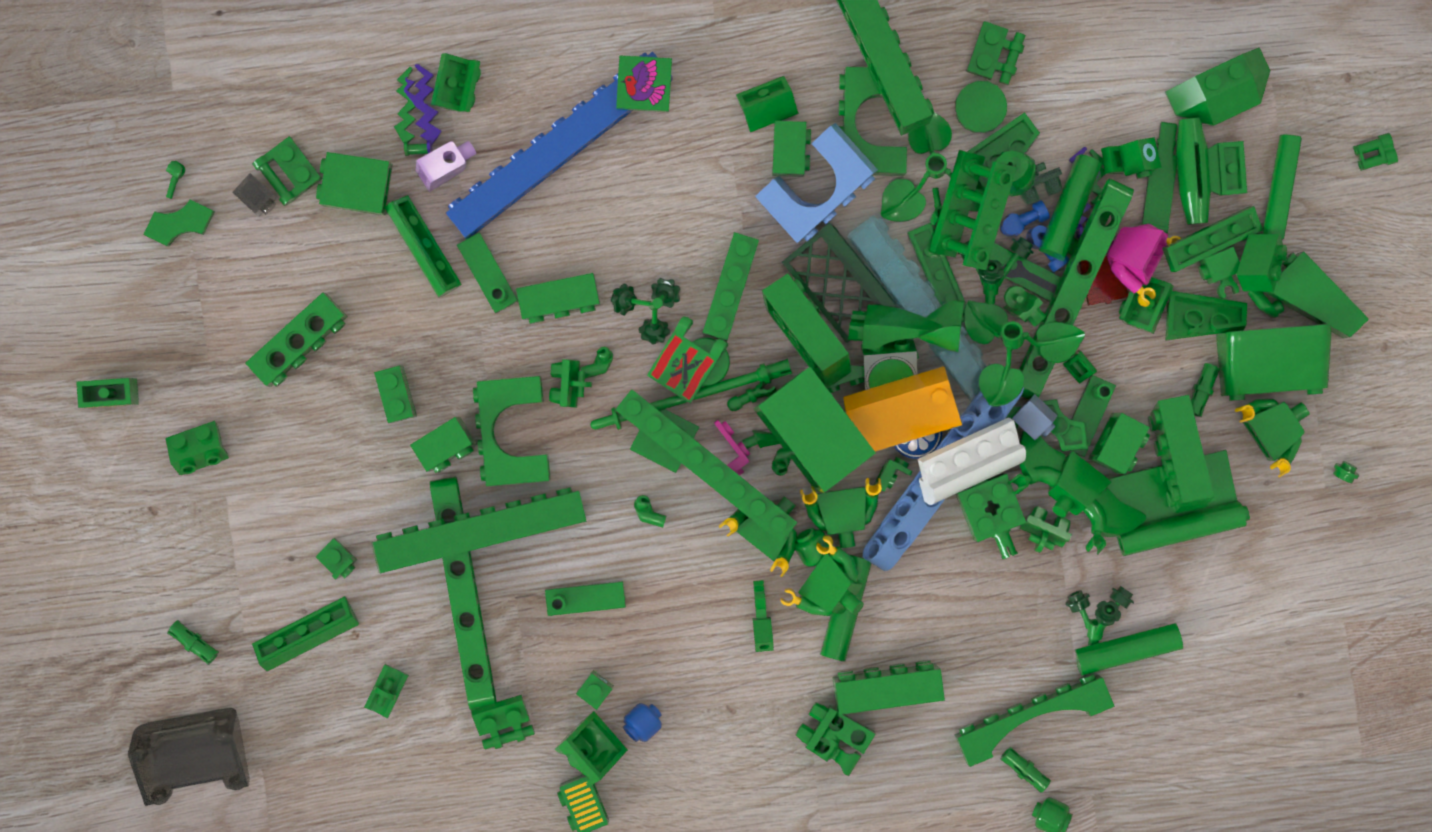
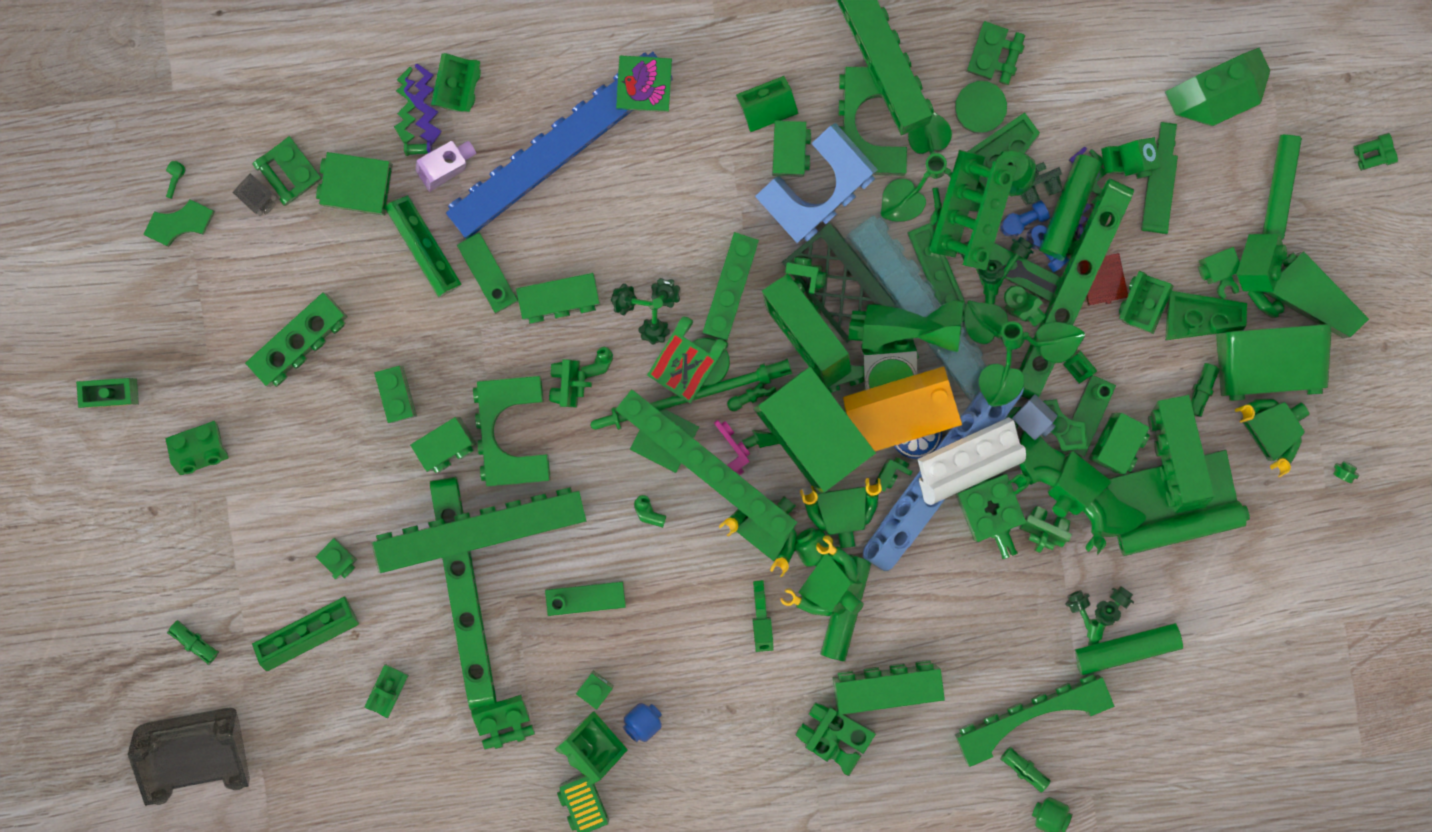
green arm [772,448,796,476] -> none
dark pink torso [1106,224,1181,307] -> none
green plate [1162,206,1263,272] -> none
green plate [1176,118,1247,225] -> none
none -> green bracket [785,257,826,294]

